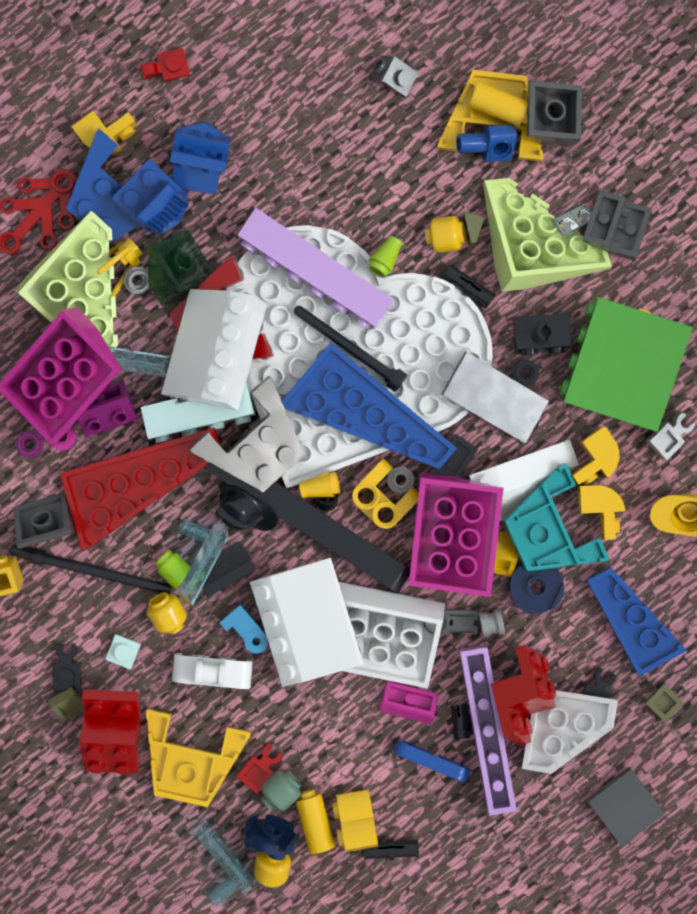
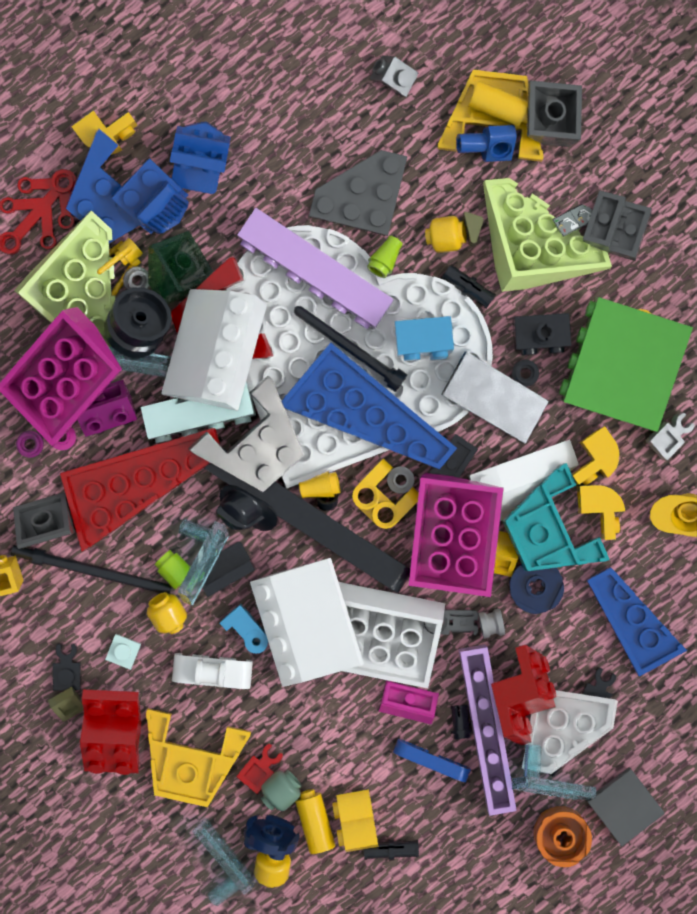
red plate [140,48,190,83] -> none
olive plate [644,683,684,722] -> none
none -> black wheel [104,287,172,358]
none -> dark grey plate [309,150,407,236]
none -> dark azure brick [394,316,454,361]
none -> clear light blue piece [512,744,596,800]
none -> orange brick [533,806,592,867]

